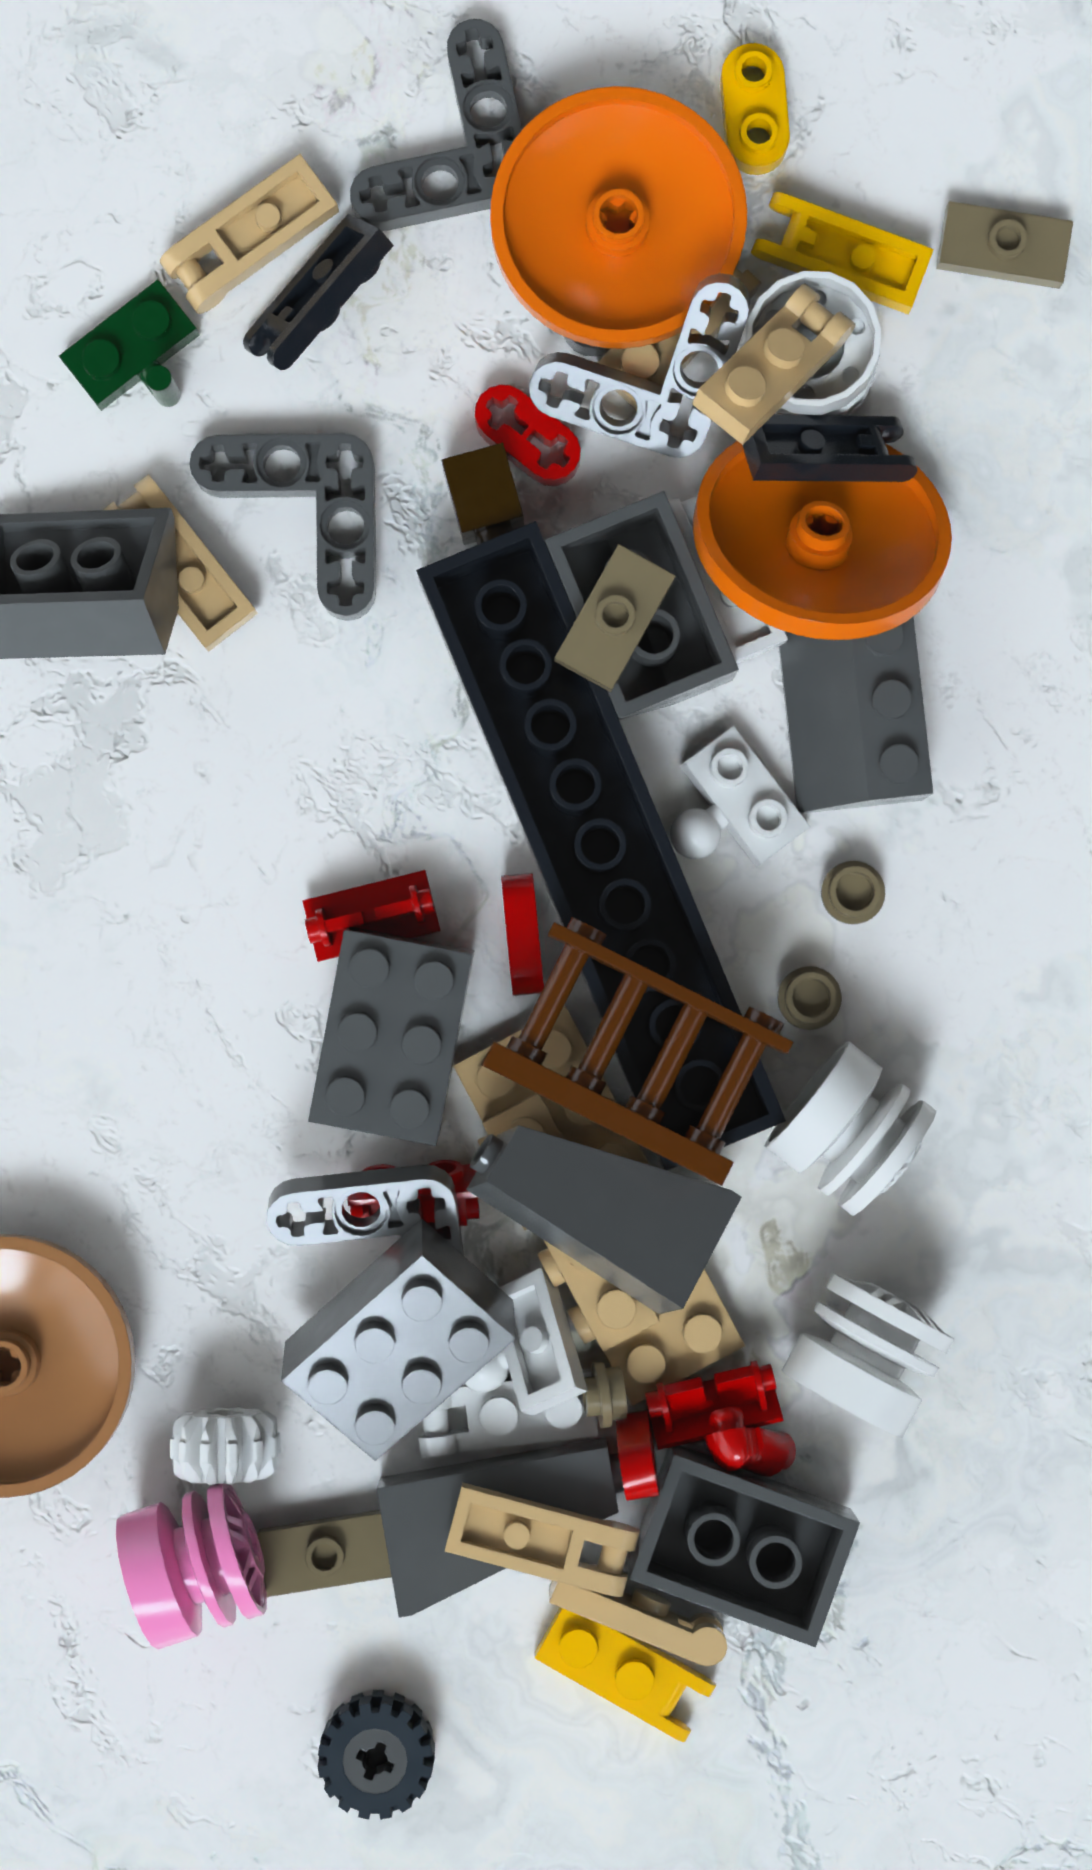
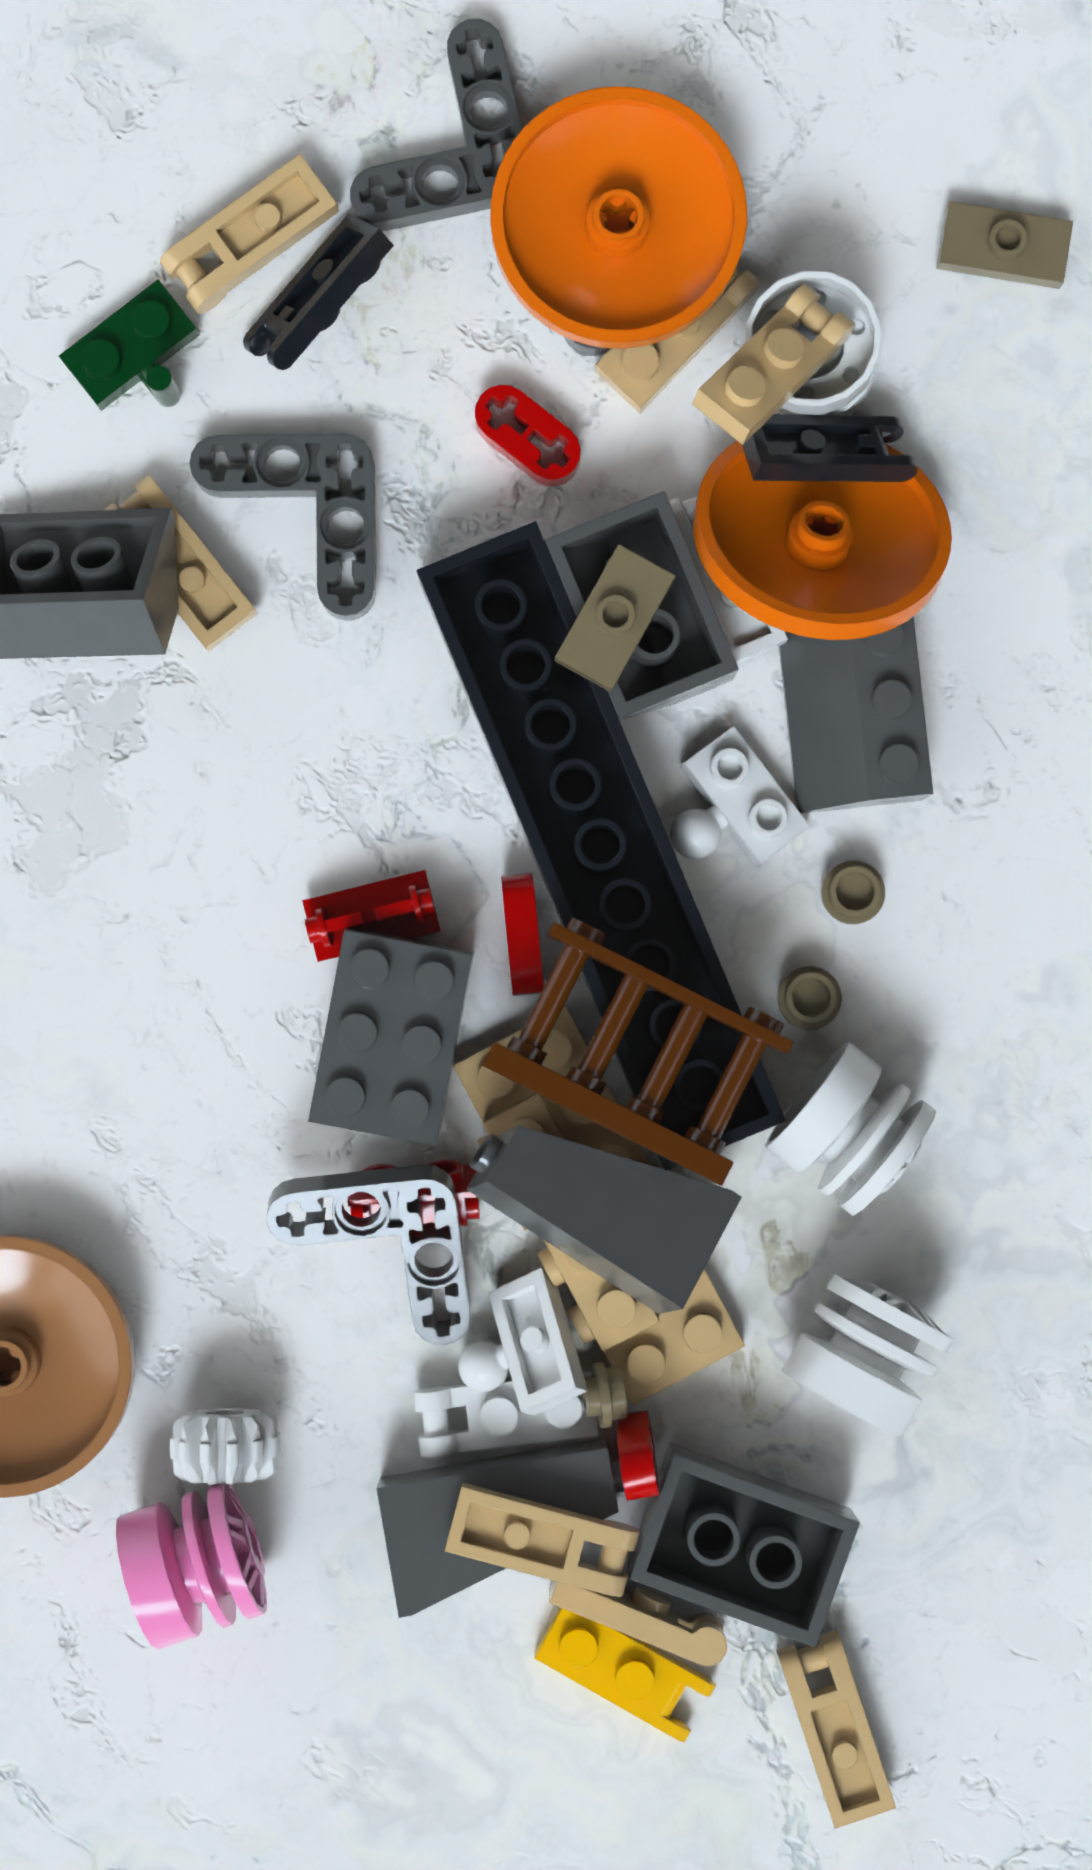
dark tan plate [257,1510,392,1597] -> none
brick [281,1219,516,1461] -> none
black wheel [317,1690,435,1820] -> none
dark brown brick [441,443,524,545] -> none
beam [529,273,750,458] -> none
red hinge [645,1360,784,1450] -> none
red arm [704,1407,796,1477] -> none
yellow plate [720,43,790,175] -> none
yellow hinge [751,192,934,314] -> none
none -> tan plate [776,1629,896,1829]

